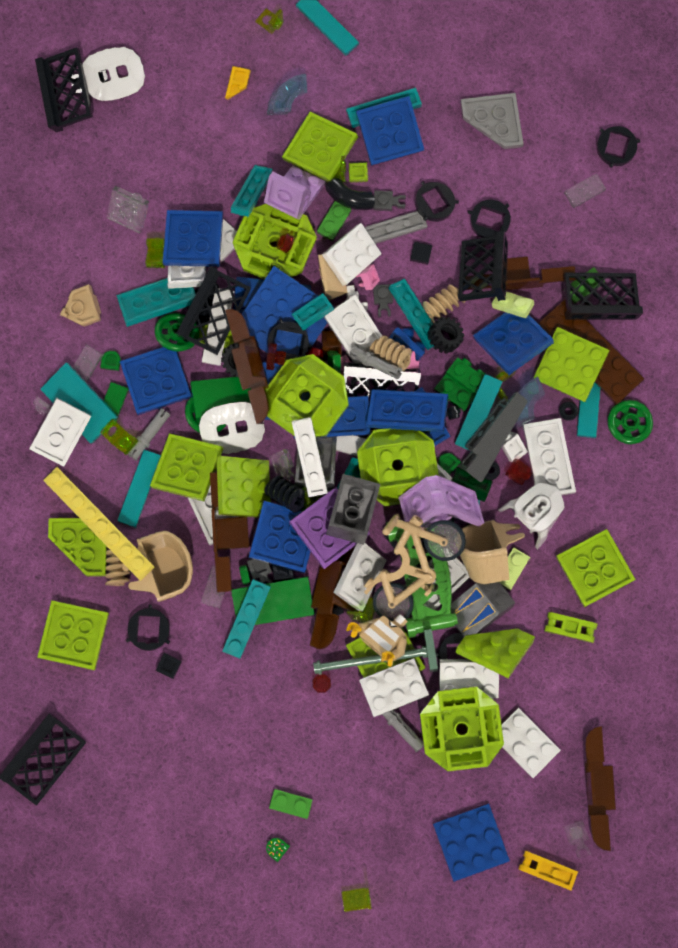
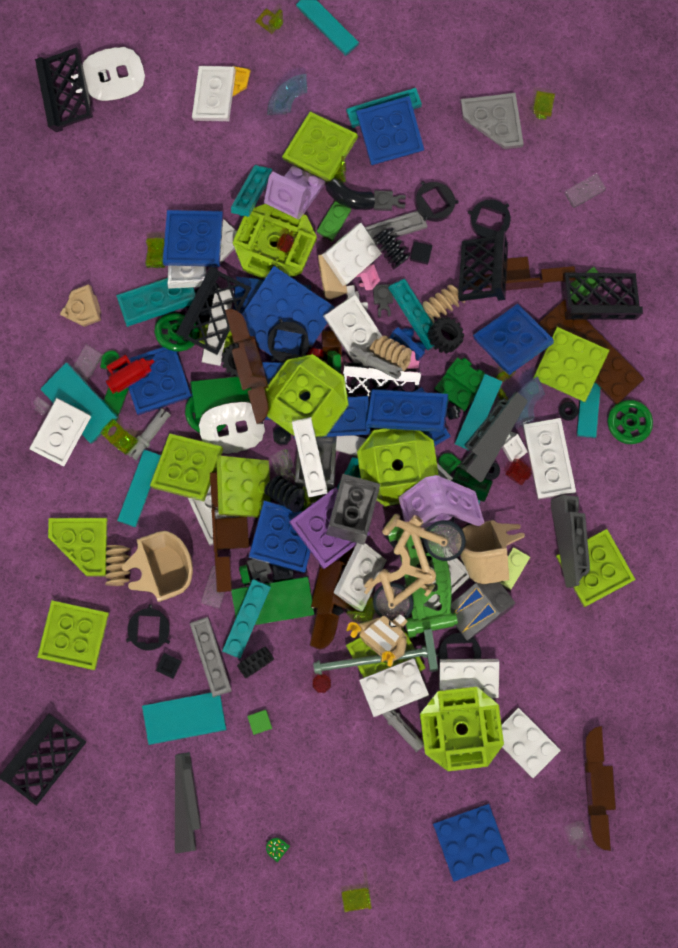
light yellow plate [43,467,154,581] -> none
clear plate [107,186,149,233] -> none
clear red tile [266,343,286,370] -> none
bright green plate [269,789,313,819] -> none
teal plate [292,293,334,330] -> none
lime tile [349,162,368,182] -> none
lime plate [456,628,535,679] -> none
yellowish green plate [492,292,534,318] -> none
white piece [498,483,565,550] -> none
yellow plate [518,851,578,891] -> none
lime plate [544,612,598,643] -> none
black piece [597,126,640,168] -> none
none -> red piece [105,354,154,394]
none -> teal tile [142,693,227,745]
none -> dark grey wedge [175,752,202,854]
none -> light grey tile [190,617,232,698]
none -> white plate [192,66,236,121]
none -> black tyre [237,646,274,679]
none -> bright green tile [247,710,272,735]
none -> black tile [273,427,291,446]
none -> black piece [372,227,411,269]
none -> clear neon green bracket [533,91,555,119]
none -> dark grey wedge [551,495,590,588]

